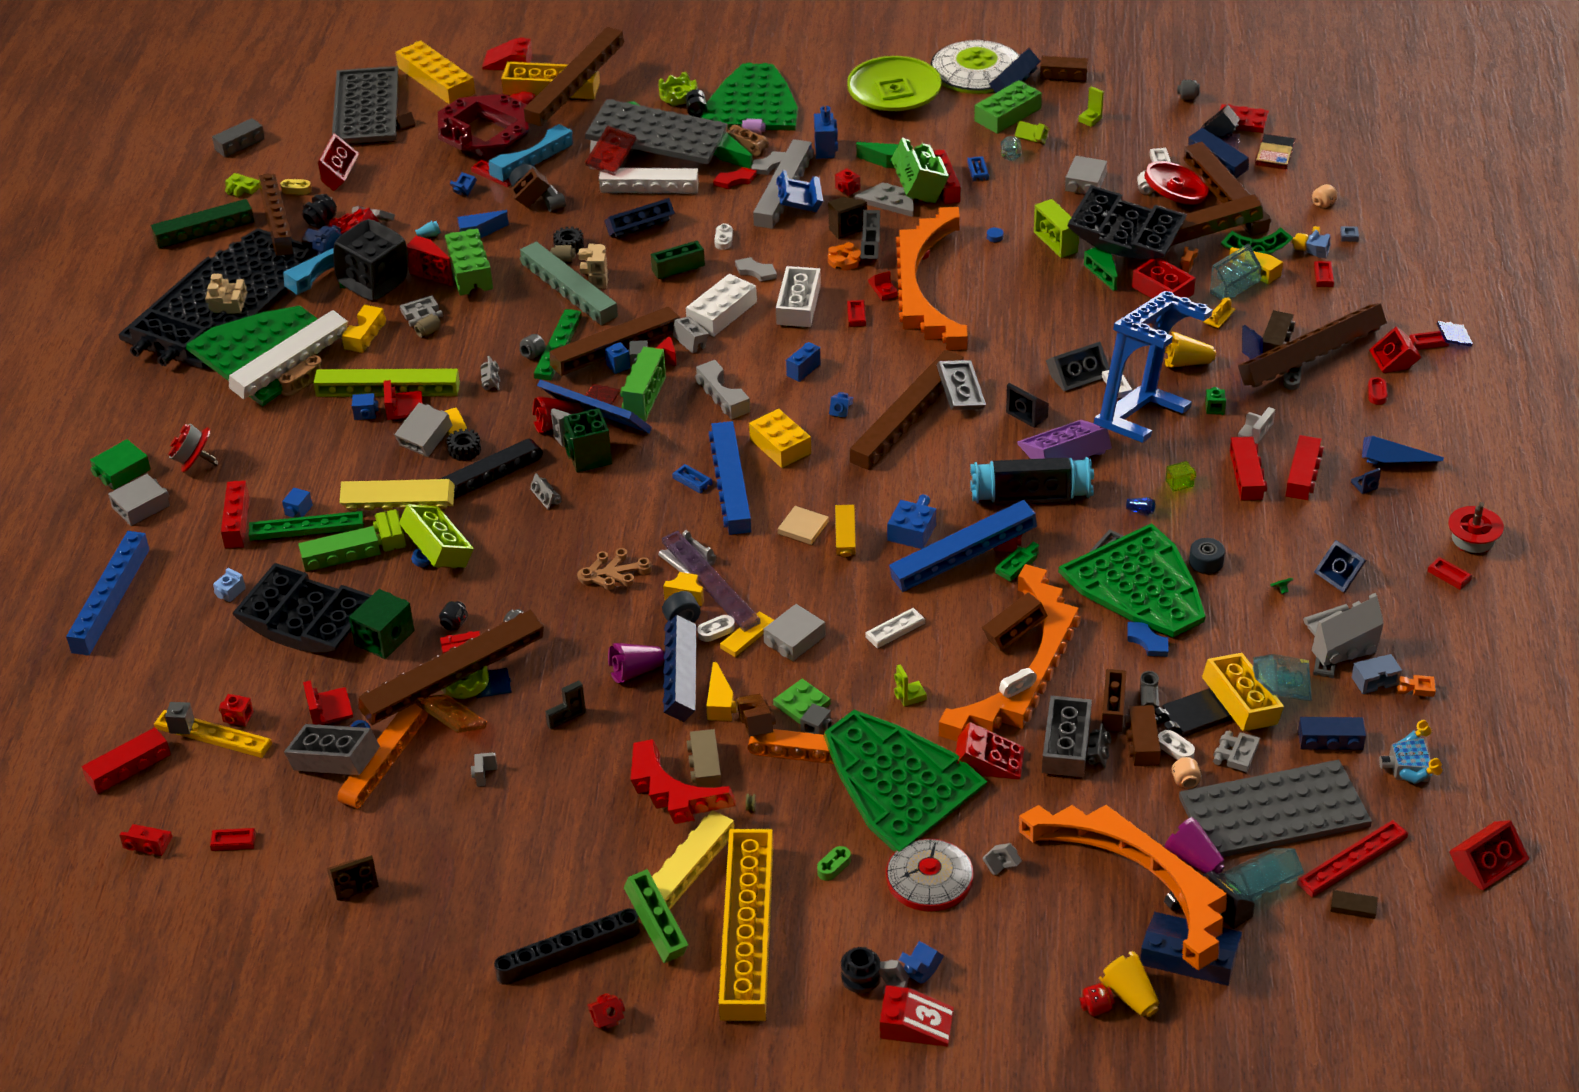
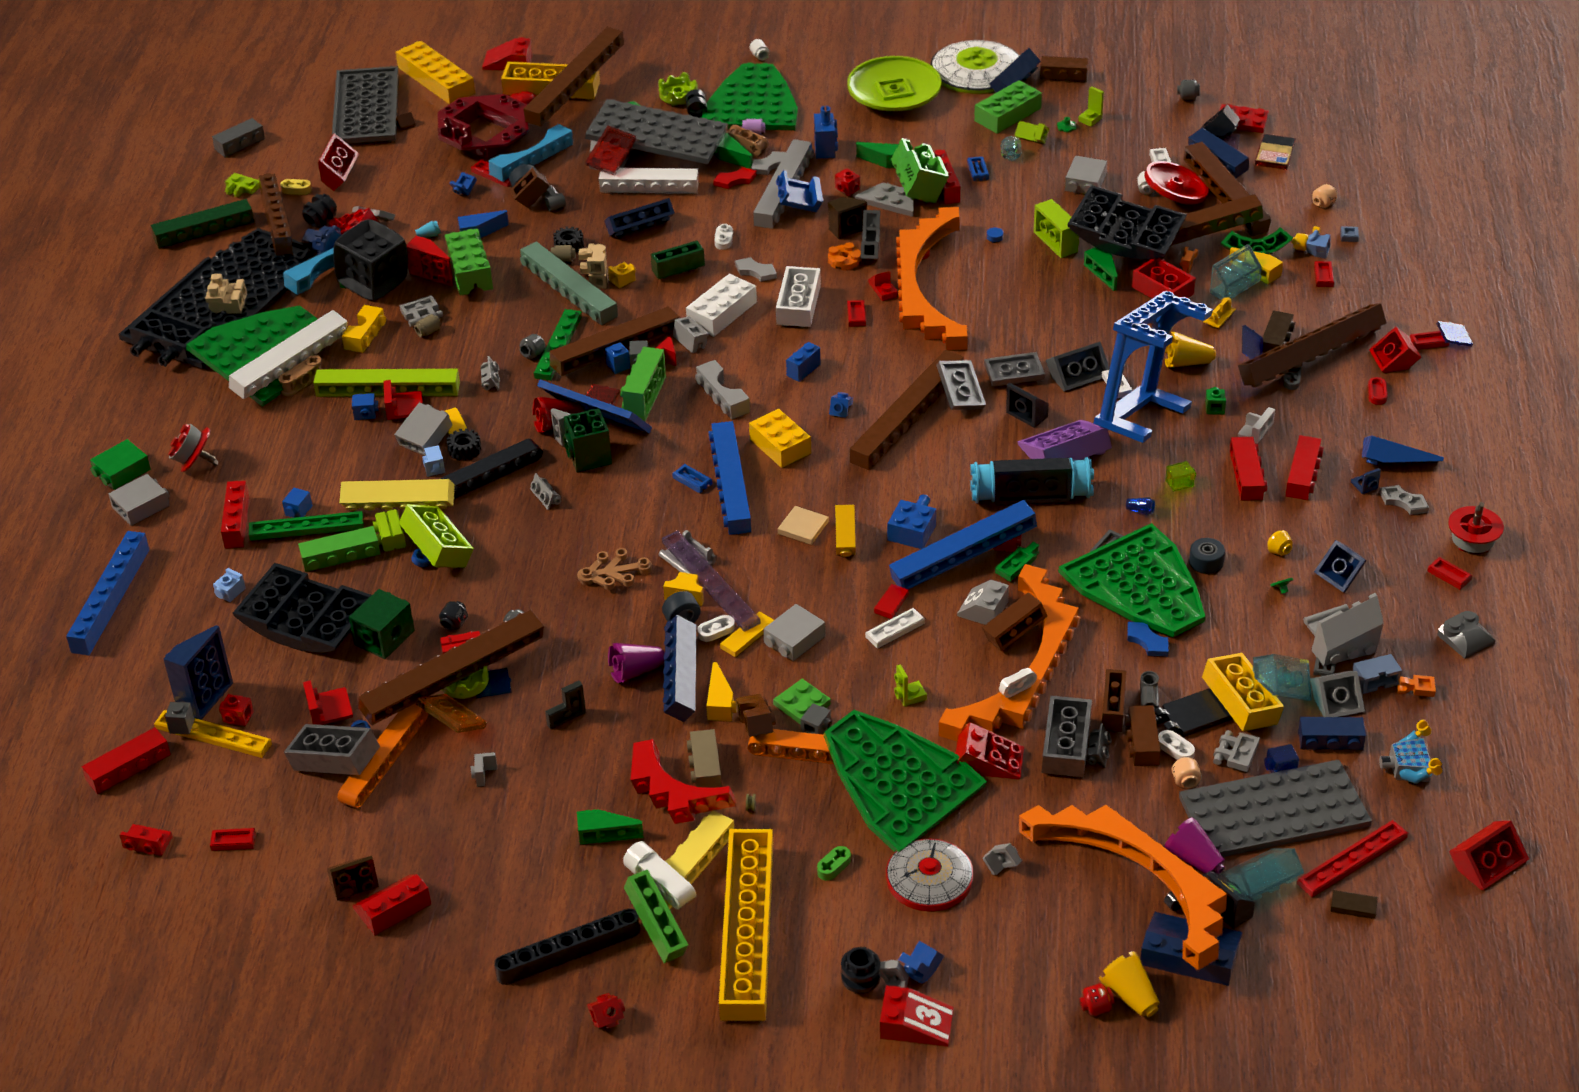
none -> dark blue slope [163,625,233,720]
none -> red slope [353,874,431,936]
none -> light blue brick [422,445,445,477]
none -> green slope [577,809,644,845]
none -> yellow brick [608,262,636,288]
none -> white beam [623,841,696,909]
none -> white brick [750,39,769,60]
none -> red tile [874,584,909,619]
none -> light grey slope [957,580,1009,625]
none -> flat silver plate [984,352,1045,387]
none -> green plant [1057,117,1076,133]
none -> clear blue brick [1264,744,1299,773]
none -> yellow cone [1267,530,1293,556]
none -> light grey slope [1310,671,1365,717]
none -> light grey tile [1379,485,1429,515]
none -> dark grey slope [1437,611,1496,659]

